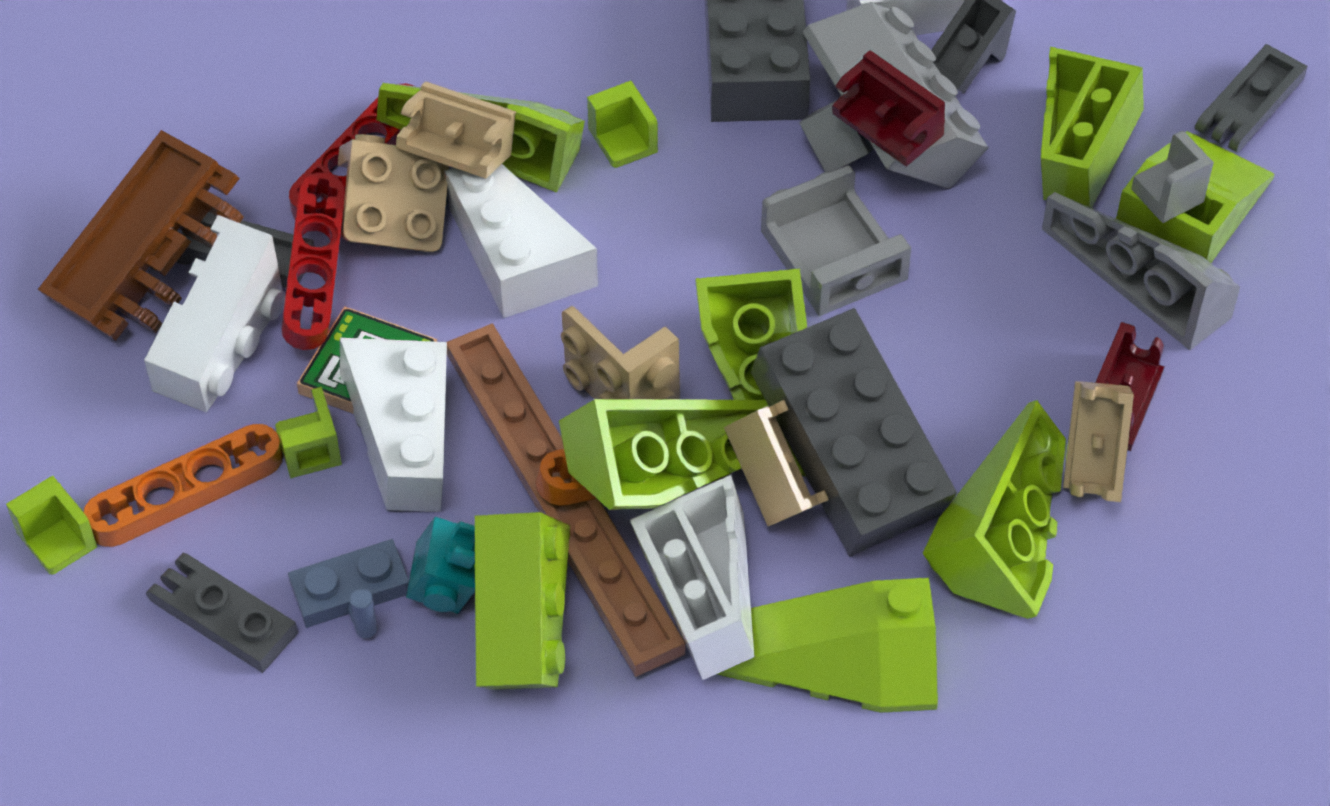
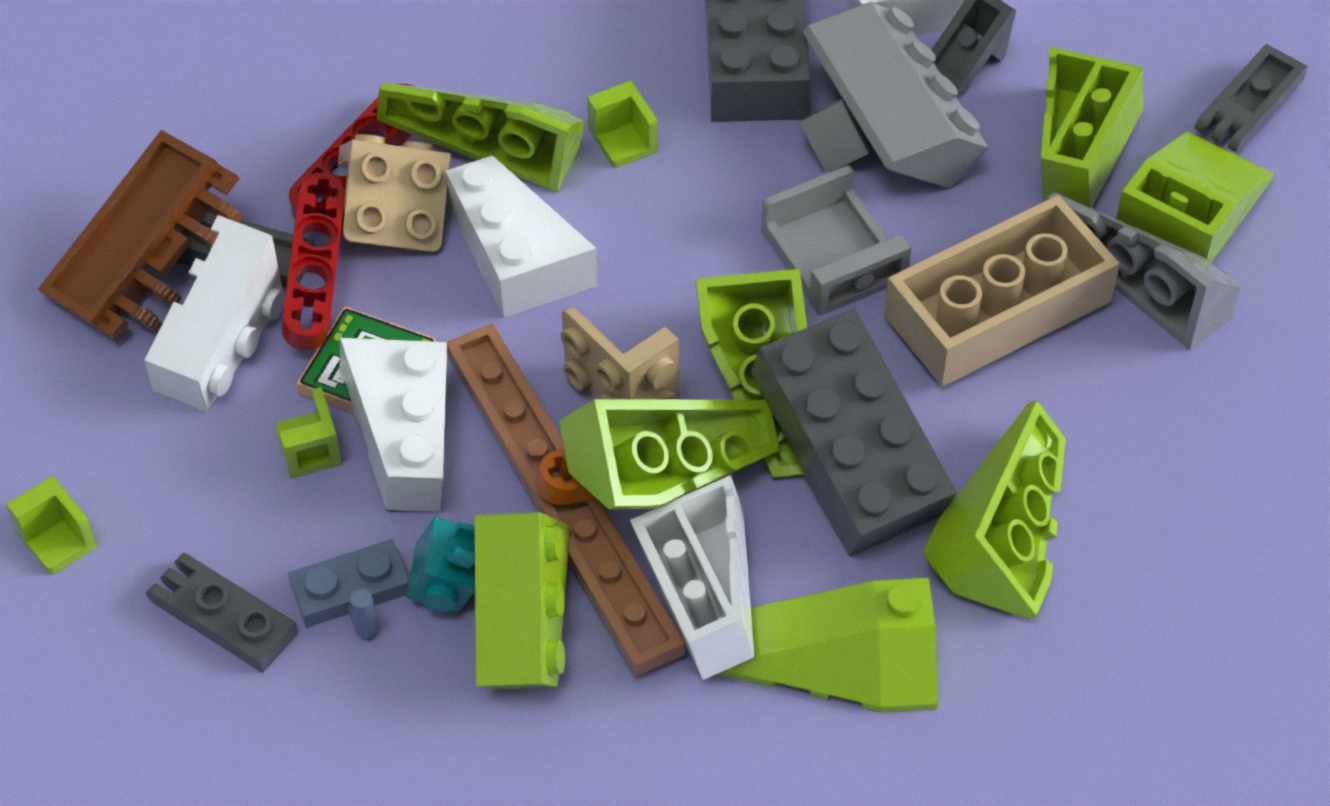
orange beam [84,424,283,547] -> none
tan hinge [396,81,516,179] -> none
tan hinge [724,400,829,527] -> none
dark red hinge [832,50,945,167] -> none
tan hinge [1063,381,1134,502] -> none
dark red hinge [1095,322,1165,451] -> none
light grey panel [1131,131,1214,223] -> none
none -> tan brick [884,195,1120,387]

